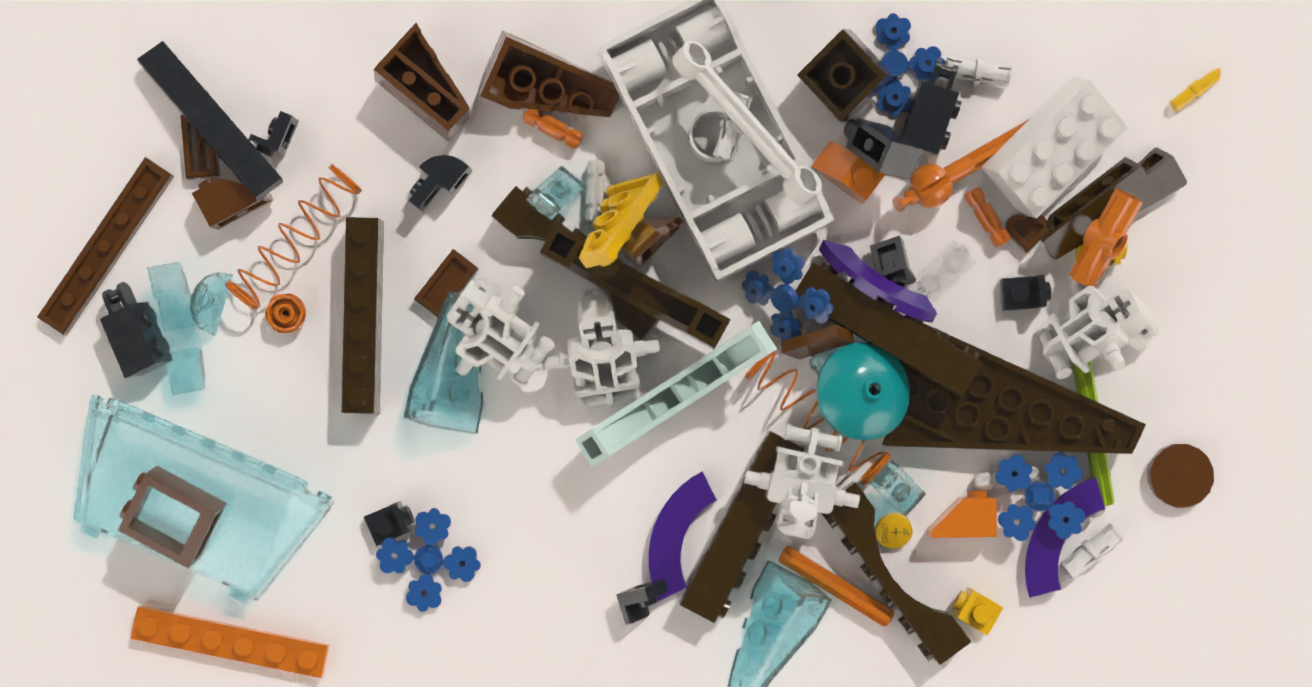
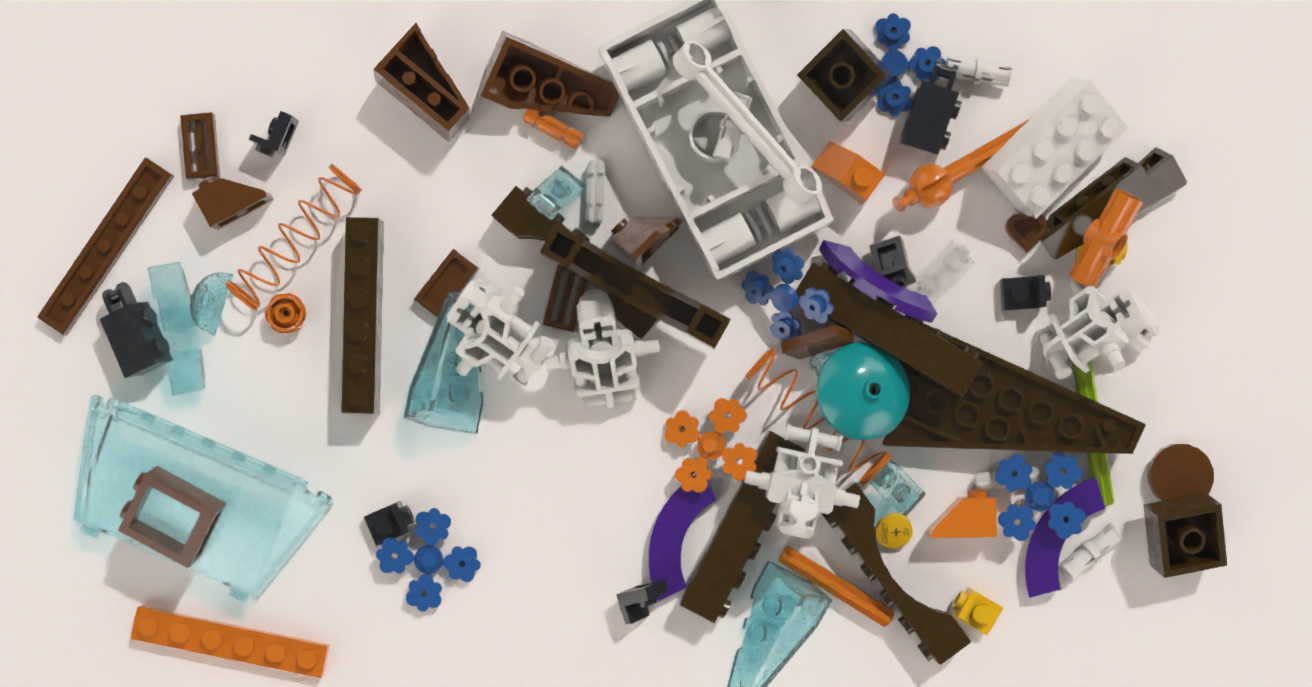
black tile [137,41,283,201] -> none
black brick [408,155,472,212] -> none
light aqua arch [575,321,777,467] -> none
yellow wing [579,172,664,268] -> none
black brick [844,118,923,180] -> none
orange axle [965,187,1011,247] -> none
yellow piece [1169,68,1221,111] -> none
none -> reddish brown tile [542,265,587,333]
none -> orange plant [664,398,758,493]
none -> dark brown brick [1143,492,1228,578]

